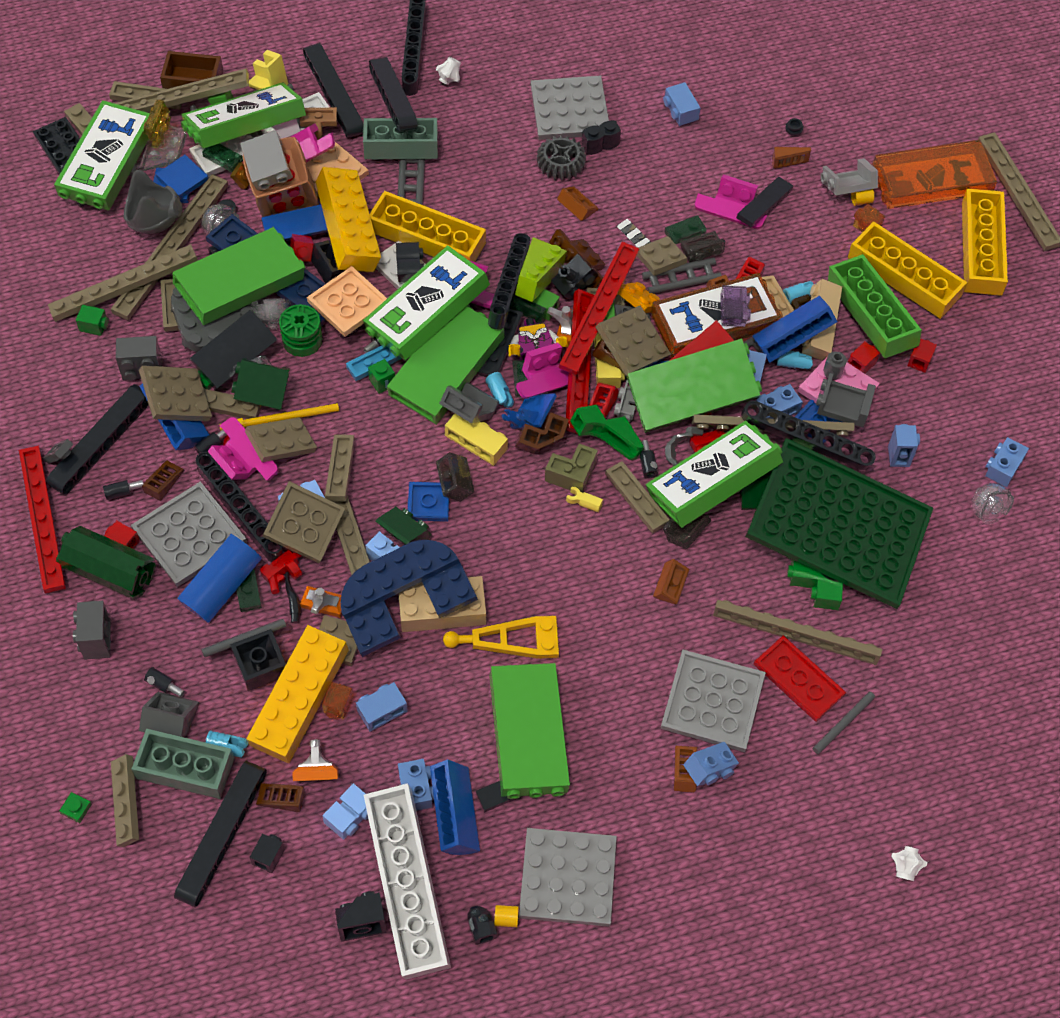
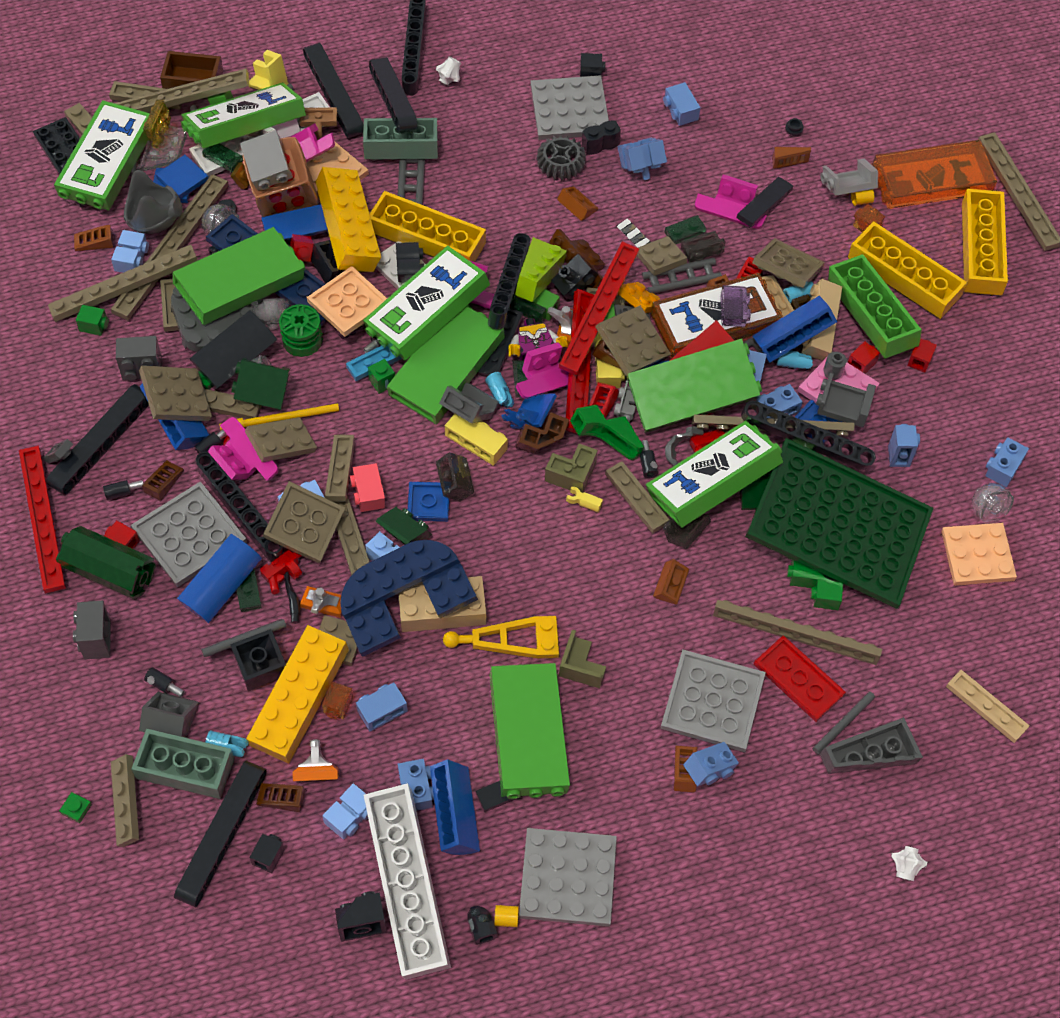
none -> dark orange slope [74,225,113,251]
none -> light blue piece [111,230,149,273]
none -> coral brick [349,463,385,512]
none -> olive panel [559,630,606,688]
none -> black brick [580,53,606,77]
none -> medium blue brick [617,137,667,180]
none -> dark tan plate [753,238,825,288]
none -> dark grey wedge [820,717,923,774]
none -> light nougat plate [941,523,1017,586]
none -> tan plate [946,670,1029,743]

